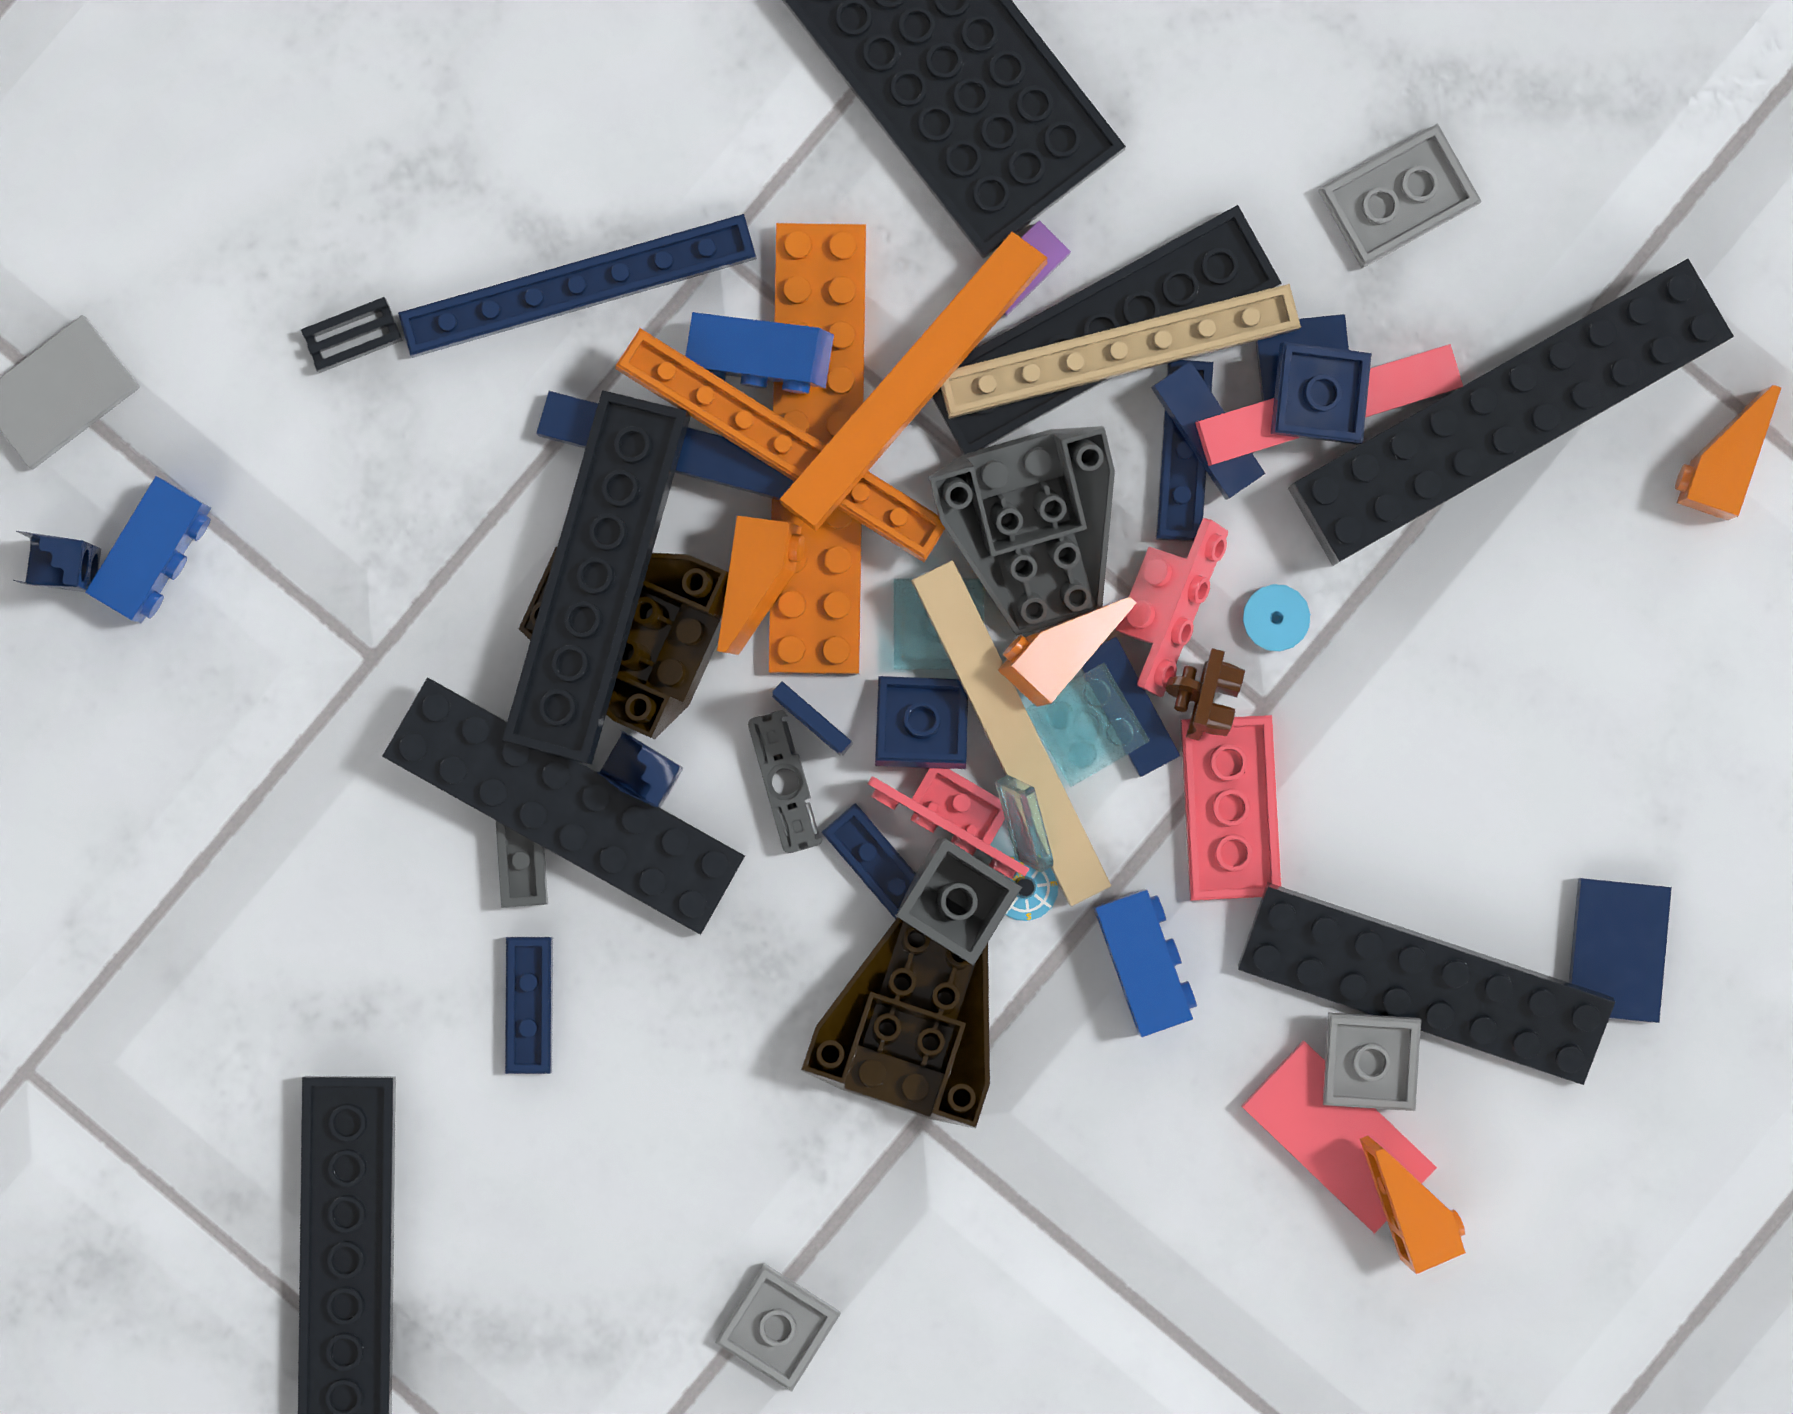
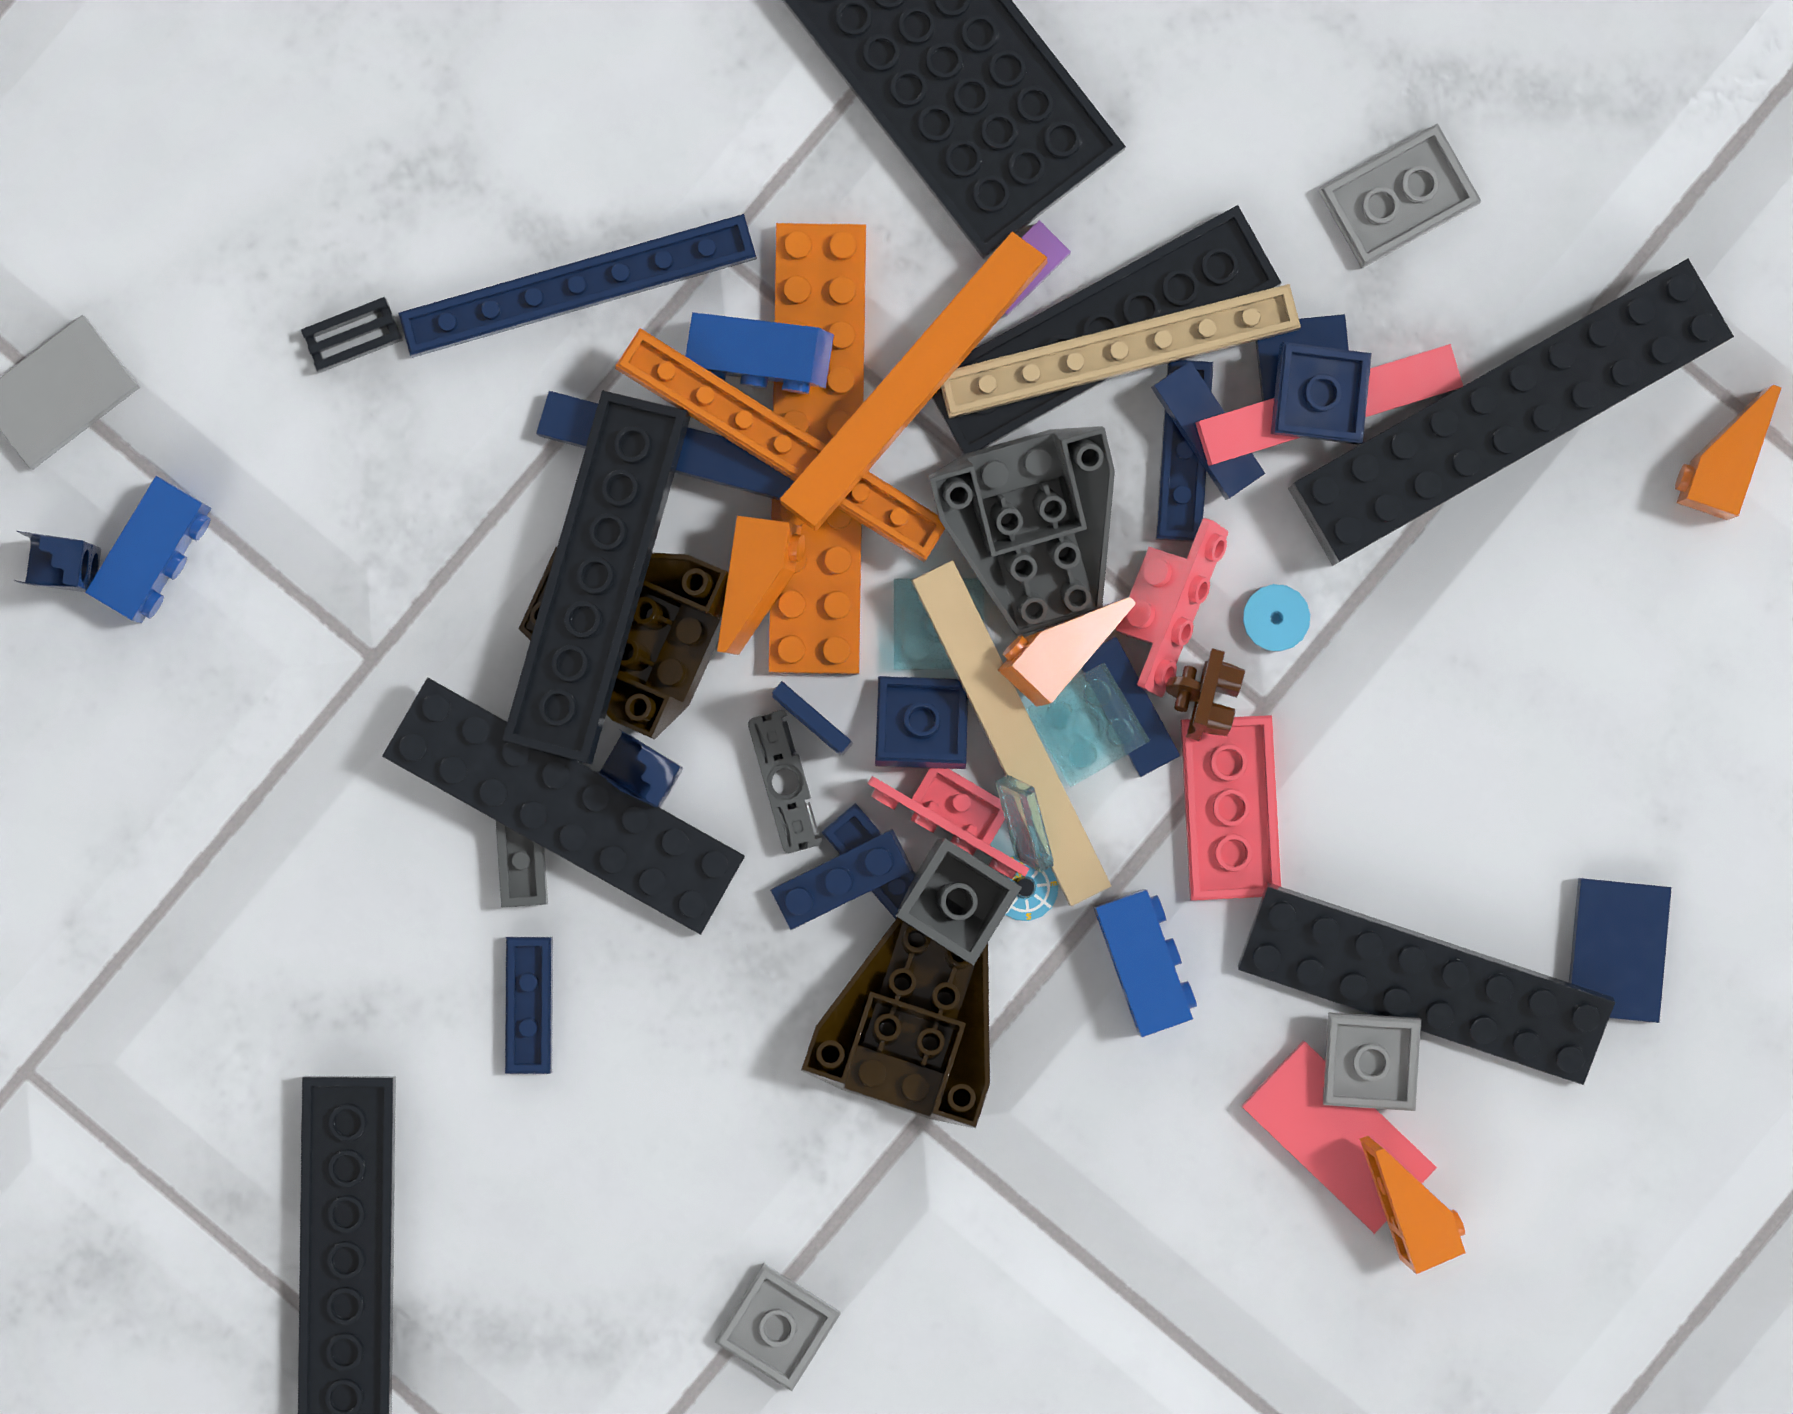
none -> dark blue plate [770,828,913,930]

